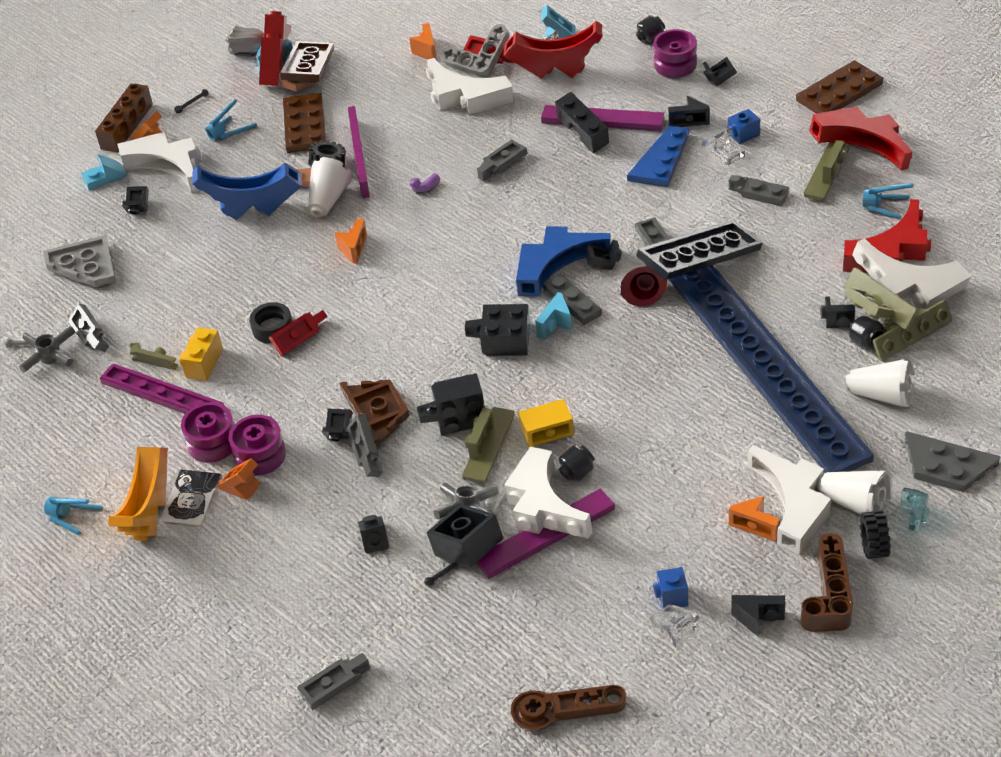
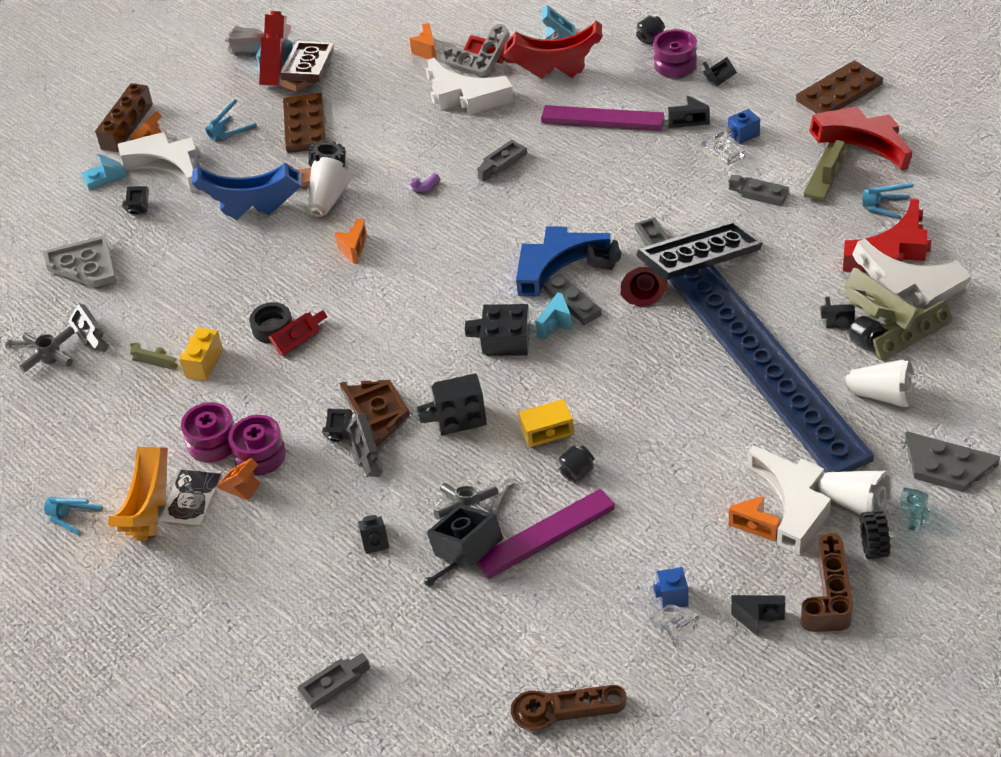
magenta tile [100,363,225,414] -> none
black hinge [174,89,209,113] -> none
magenta tile [347,106,370,198] -> none
olive bracket [462,407,515,484] -> none
white arch [504,447,593,539] -> none
black arch [555,92,610,153] -> none
blue wing [627,126,689,187] -> none

